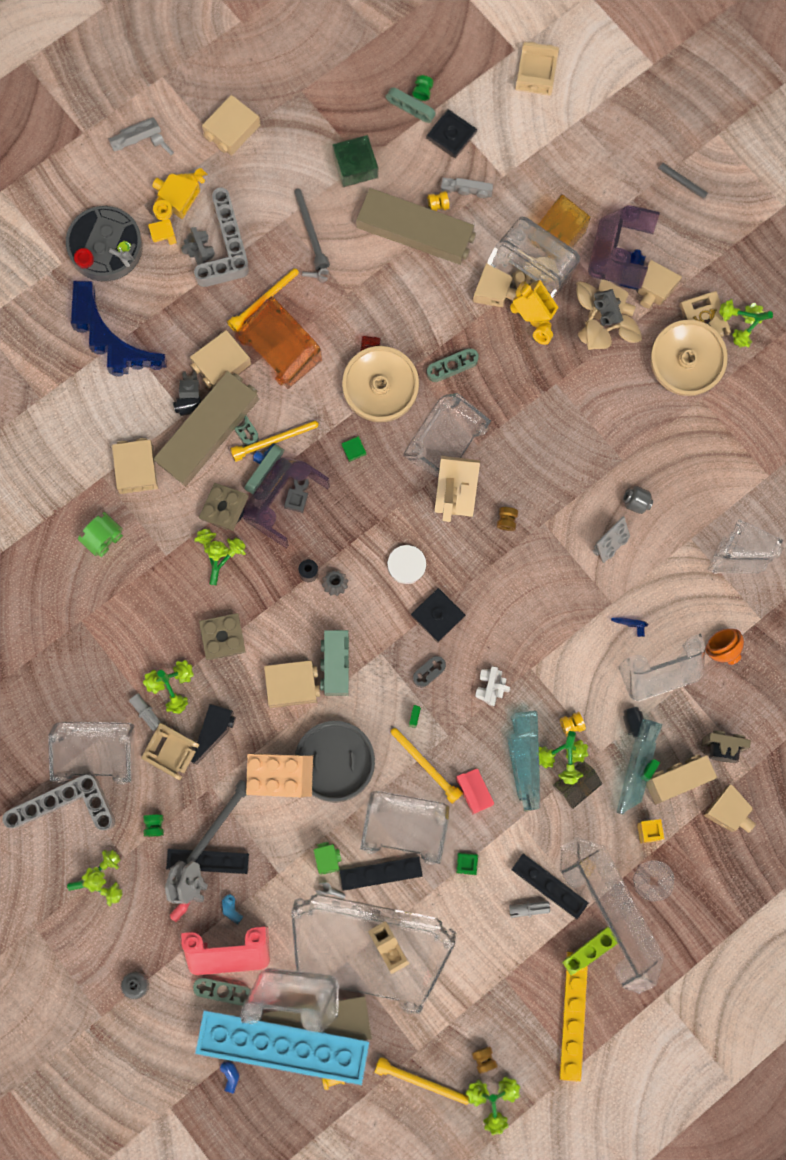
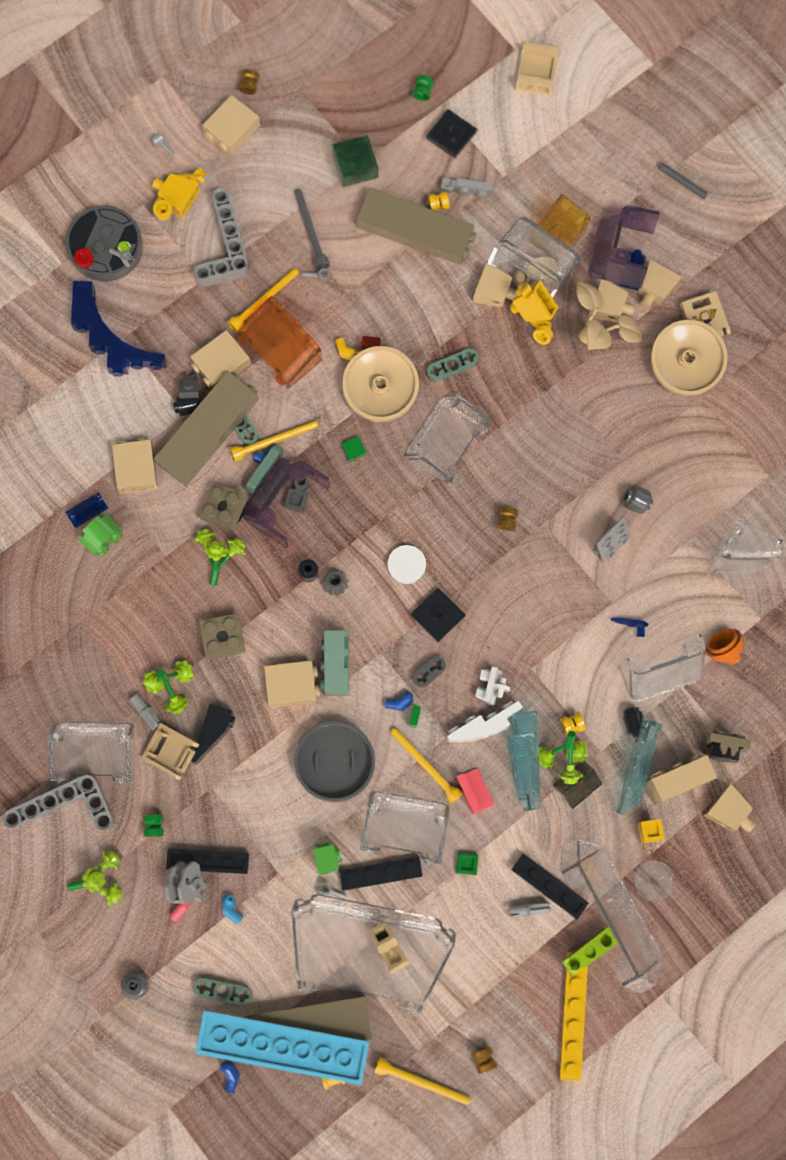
light grey hinge [109,117,161,151] -> none
yellow panel [148,219,177,245] -> none
dark grey hips [181,227,215,265] -> none
coral windscreen [181,927,270,975] -> none
dark grey piece [187,780,248,863] -> none
clear windscreen [241,968,339,1033] -> none
light nougat brick [246,754,313,797] -> none
sand green beam [386,87,436,123] -> none
tan piece [435,456,480,522] -> none
lime plant [466,1077,520,1135] -> none
dark grey hips [594,289,623,326] -> none
green tile [640,759,660,782] -> none
lime plant [719,299,773,348] -> none
none -> clear blue hinge [65,492,109,528]
none -> pearl gold wheel [238,69,260,95]
none -> yellow arm [335,338,359,361]
none -> blue arm [385,692,413,711]
none -> white slope [446,701,523,743]

